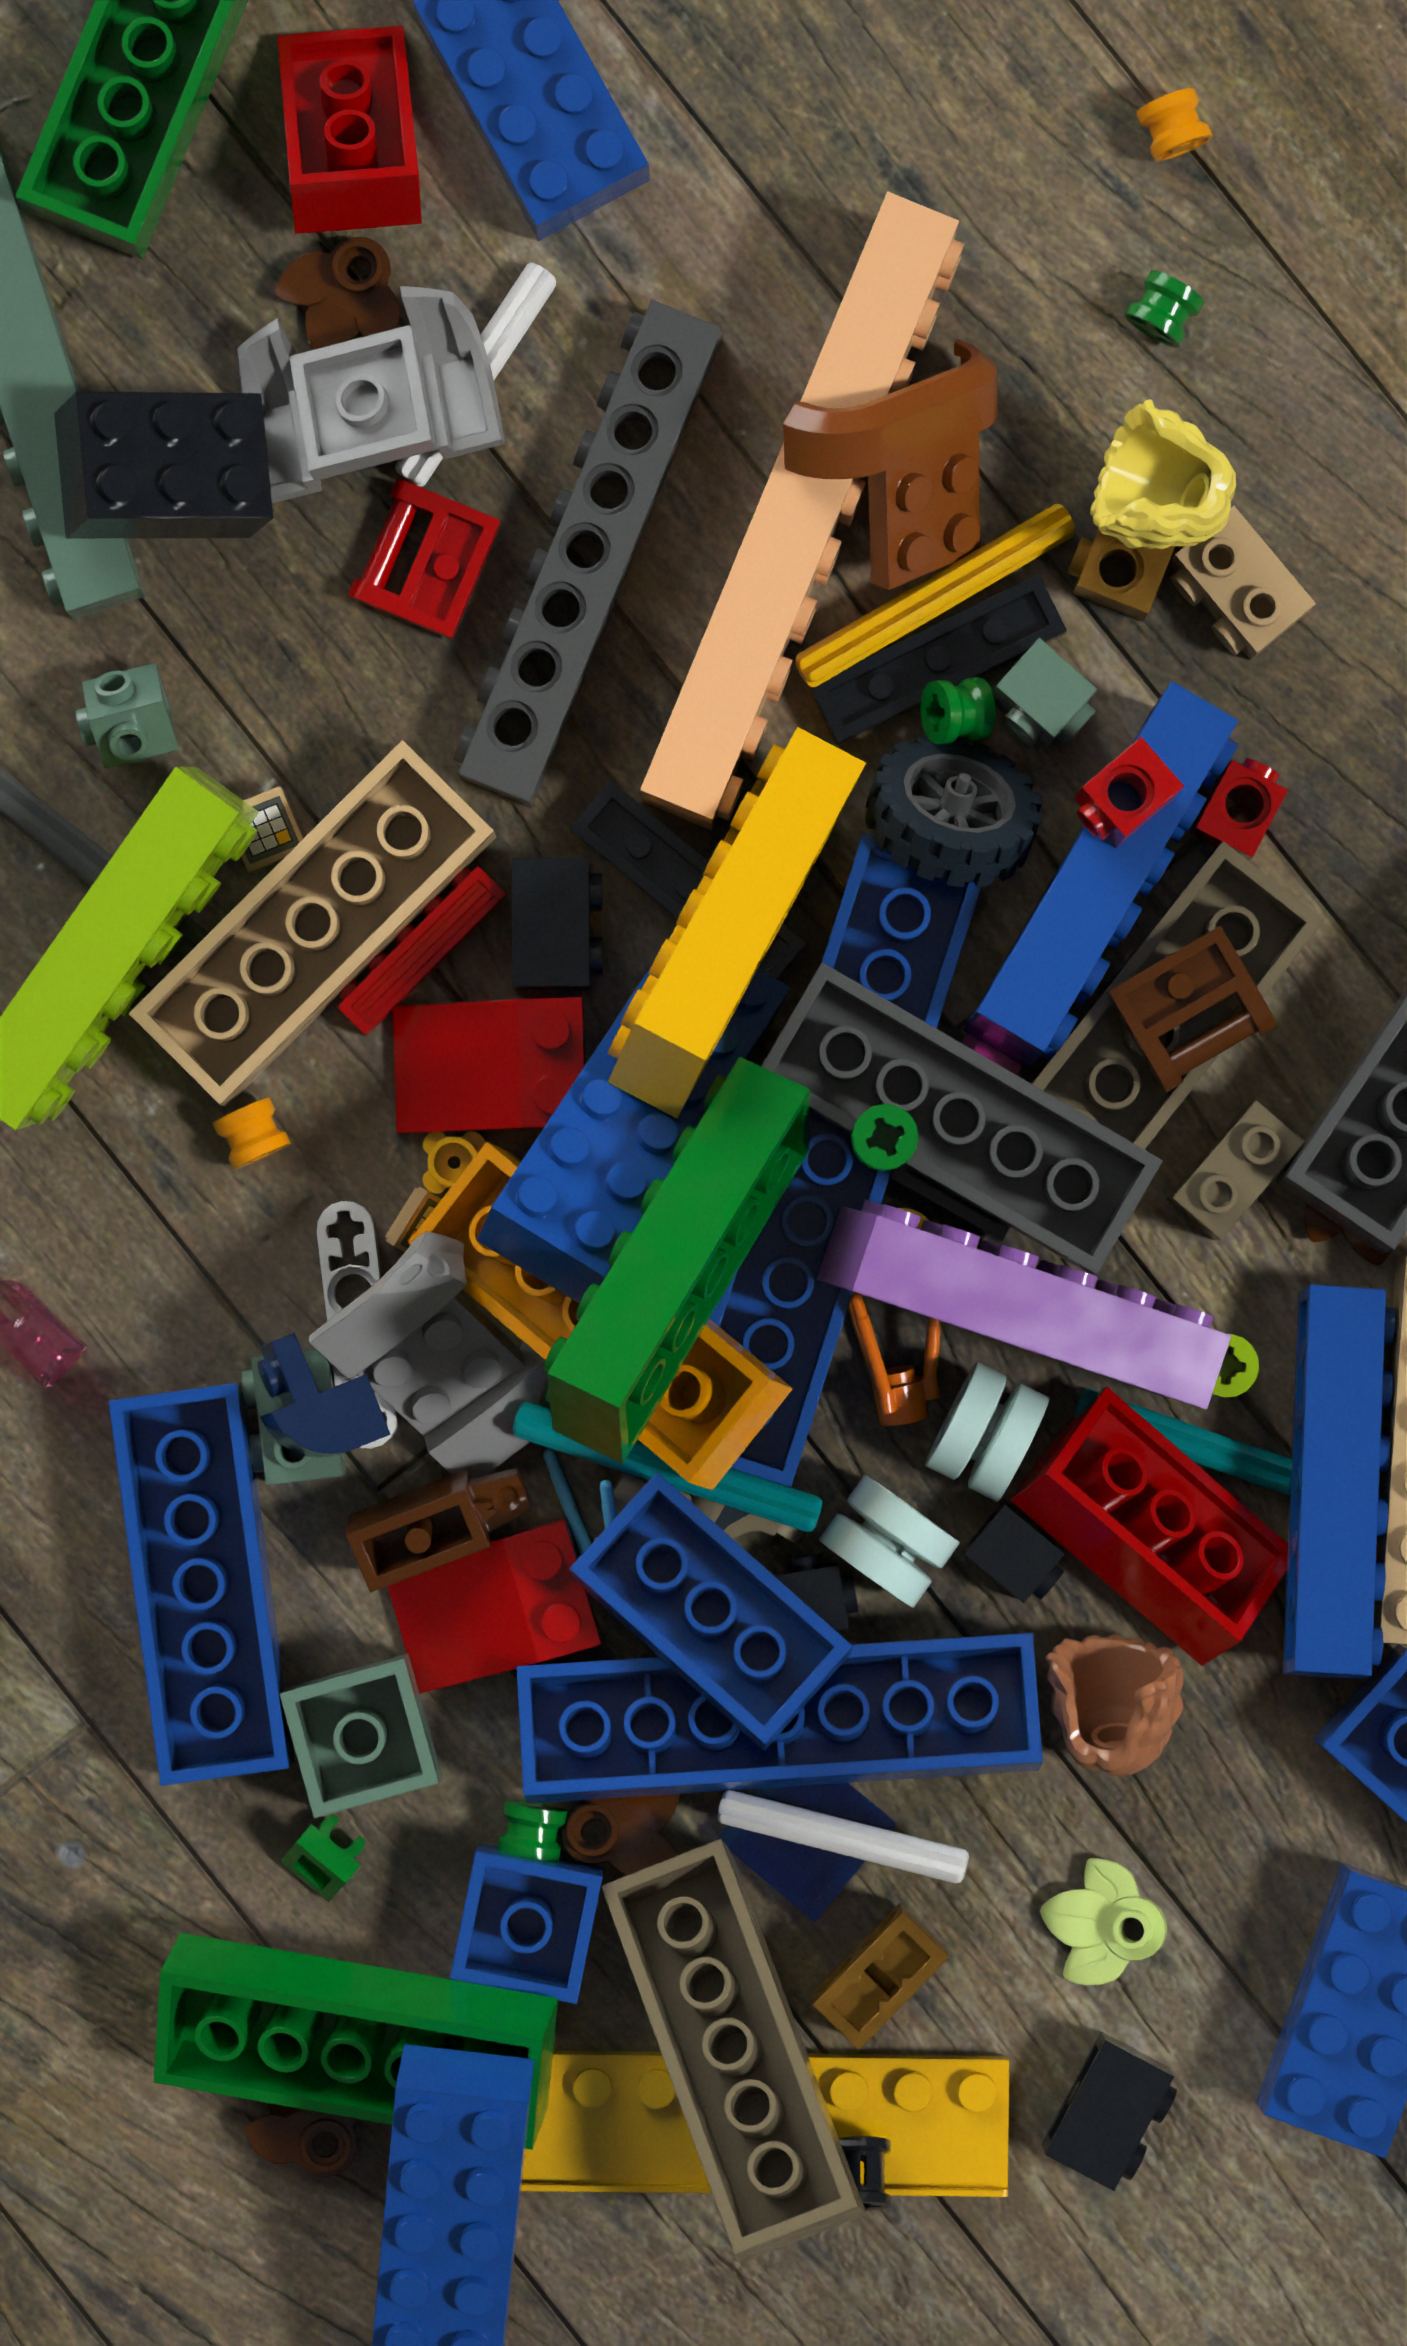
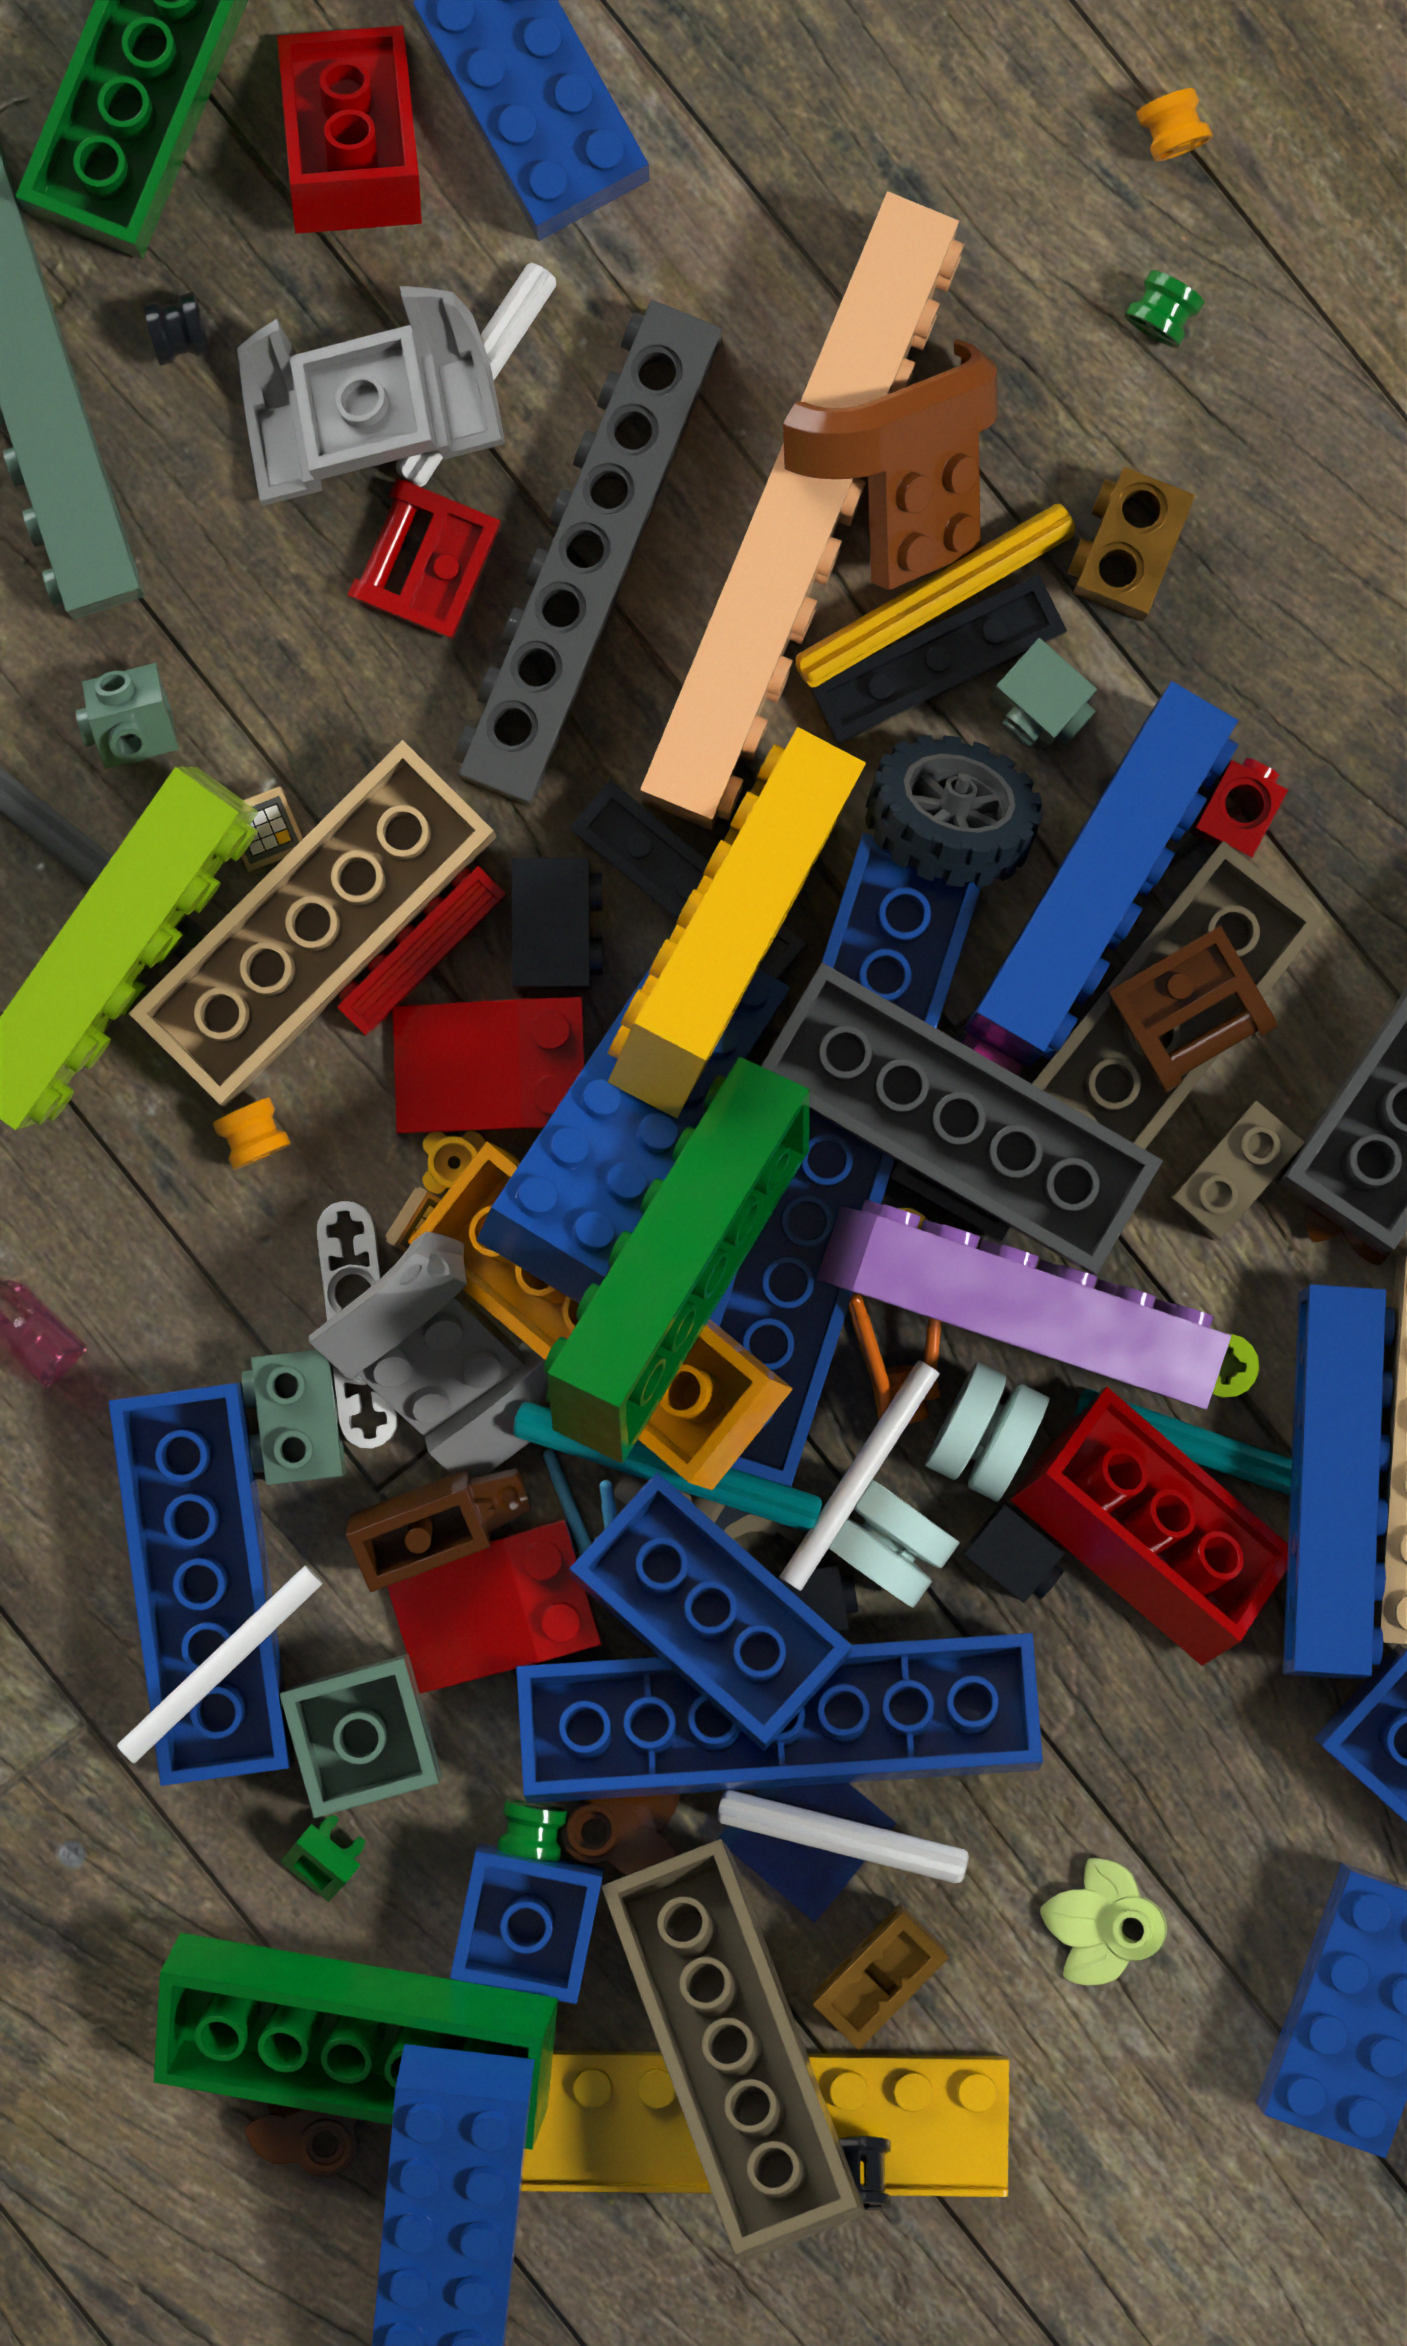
black brick [54,392,273,539] -> none
dark blue brick [257,1333,391,1457] -> none
reddish brown plate [275,237,400,350] -> none
green wheel [851,1104,919,1171] -> none
green wheel [920,677,996,745] -> none
black brick [1041,2031,1177,2191] -> none
nougat hair [1045,1634,1183,1777] -> none
red brick [1074,737,1184,848] -> none
light yellow hair [1090,399,1236,550] -> none
tan brick [1169,506,1316,660] -> none
none -> white bar [117,1565,323,1763]
none -> black wheel [144,292,210,366]
none -> white bar [779,1360,940,1591]

